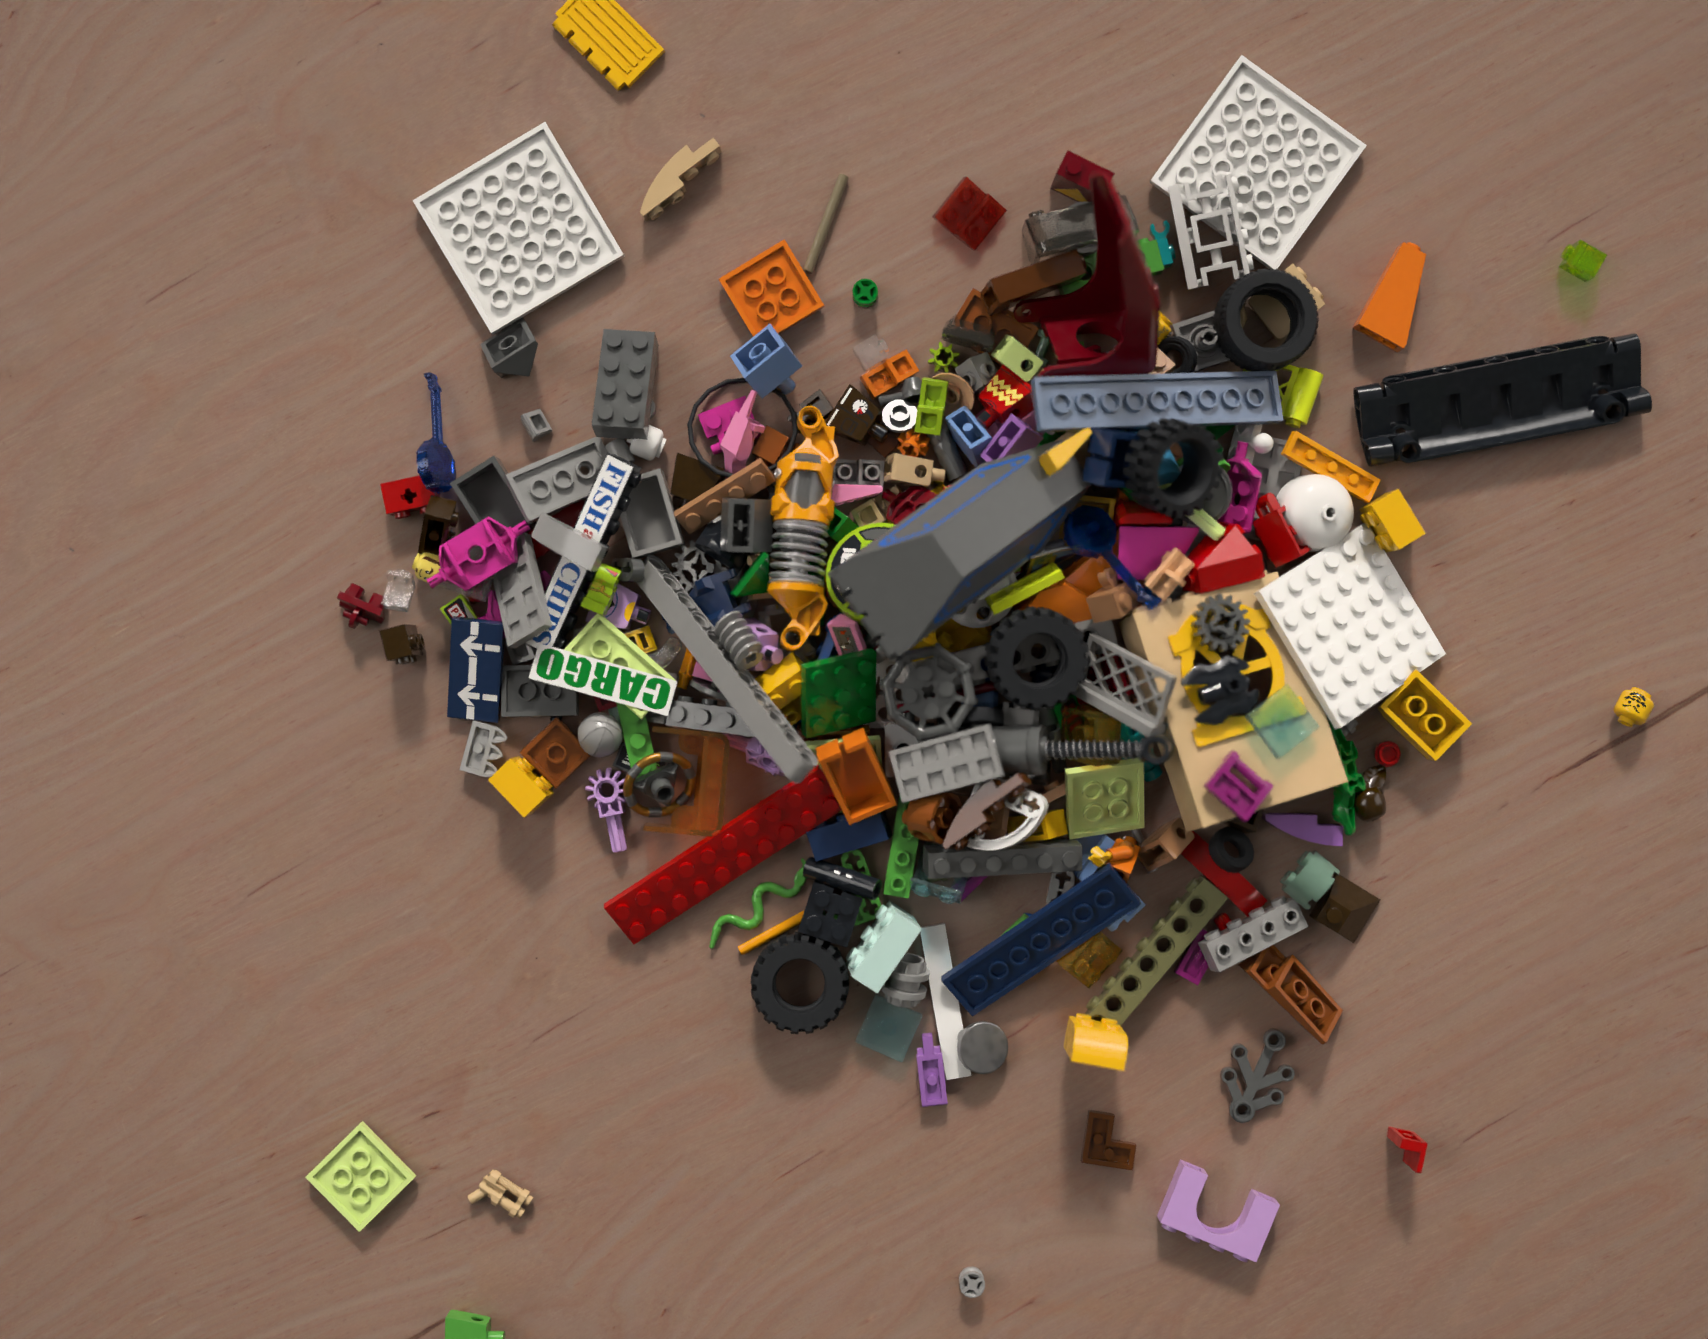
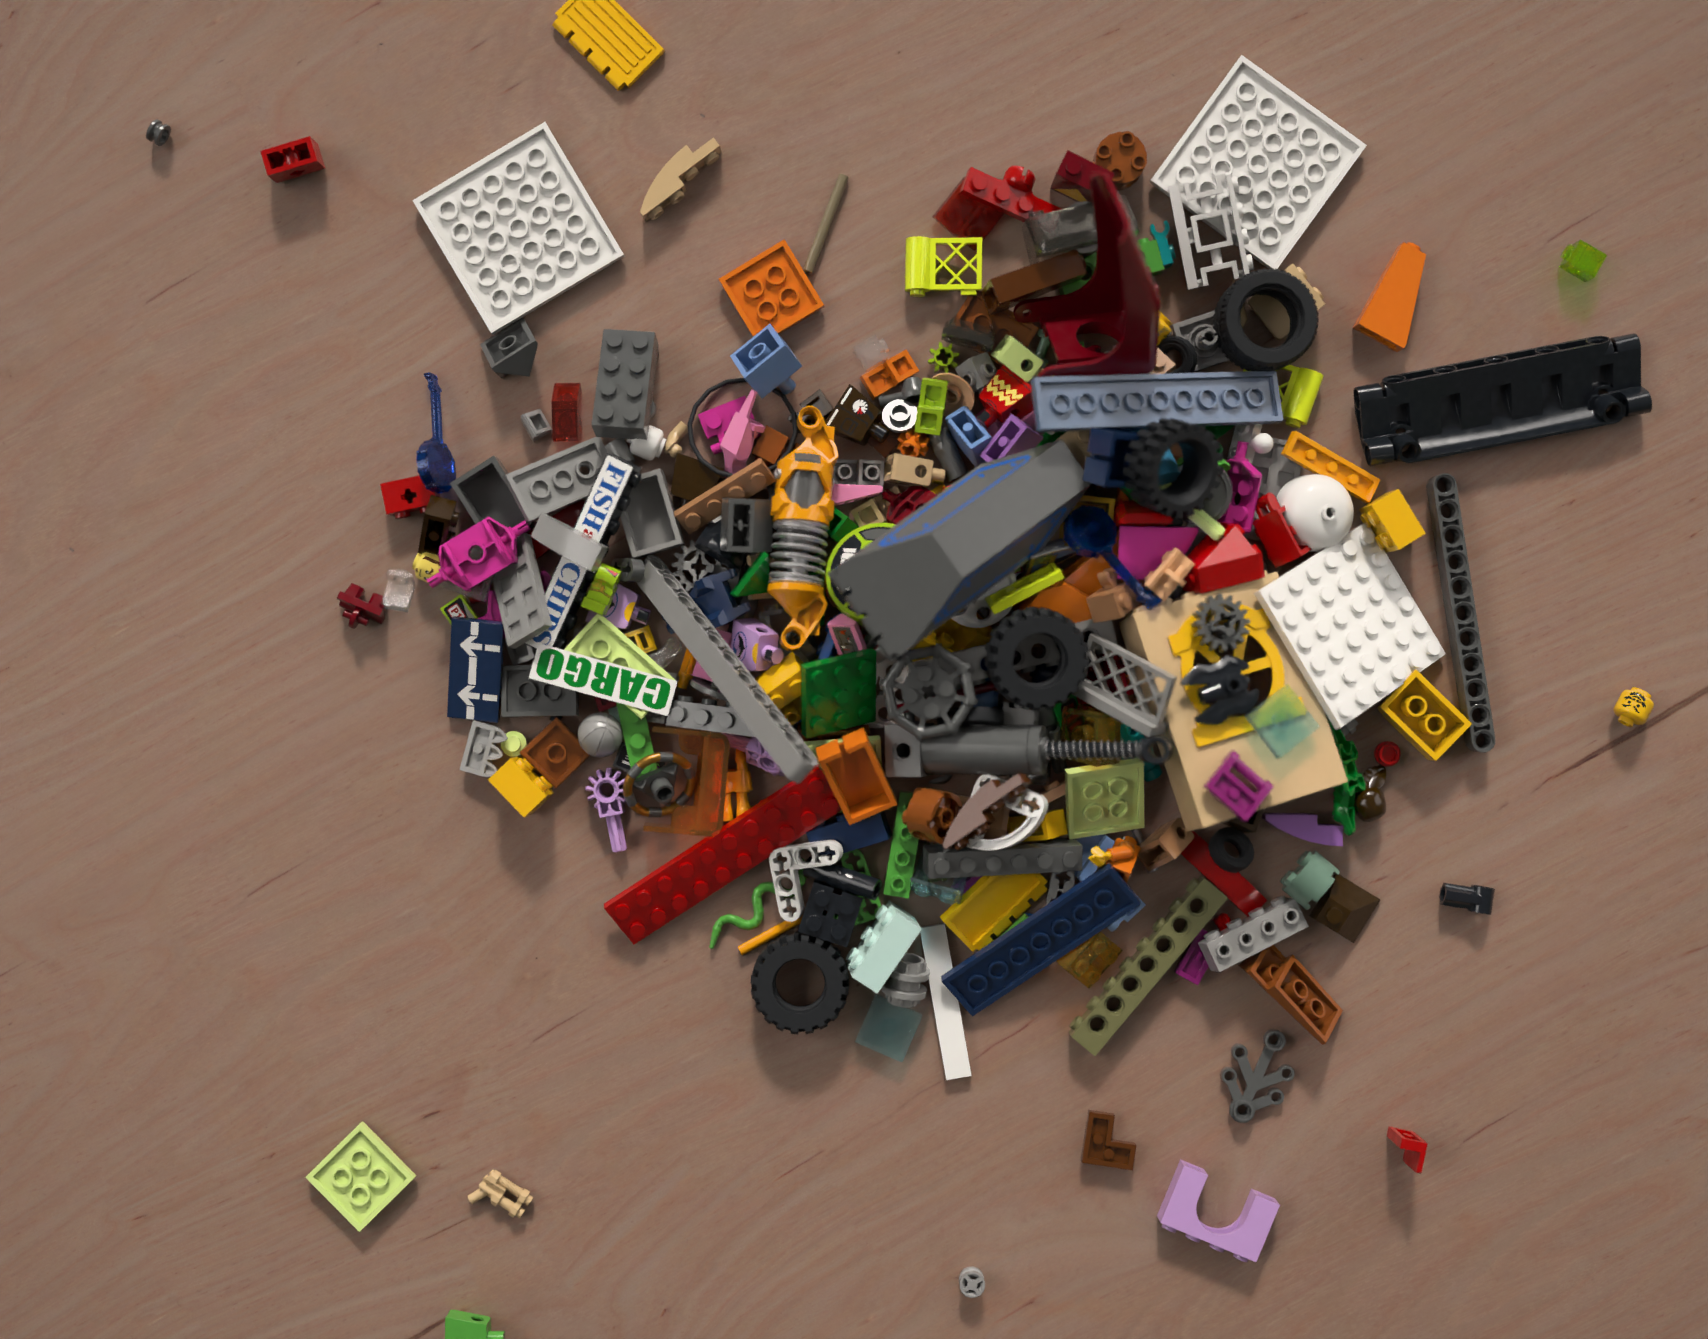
dark brown brick [379,624,425,665] -> none
light grey piece [715,611,763,670] -> none
green wheel [852,279,878,308] -> none
light grey plate [889,724,1004,803] -> none
medium lavender hinge [916,1032,948,1107] -> none
flat silver tile [957,1021,1008,1074] -> none
yellow slope [1038,428,1092,476] -> none
yellow brick [1063,1013,1128,1071] -> none
none -> dark grey bush [146,119,171,146]
none -> red brick [260,136,325,183]
none -> yellowish green plate [501,731,527,757]
none -> clear red slope [551,383,582,442]
none -> tan arm [663,421,688,458]
none -> light orange piece [711,749,753,822]
none -> white beam [769,839,843,922]
none -> neon yellow piece [905,236,983,297]
none -> yellow hinge [940,873,1048,952]
none -> red plate [960,165,1063,235]
none -> dark orange brick [1093,131,1147,191]
none -> dark grey beam [1426,473,1495,753]
none -> black piece [1439,882,1495,915]

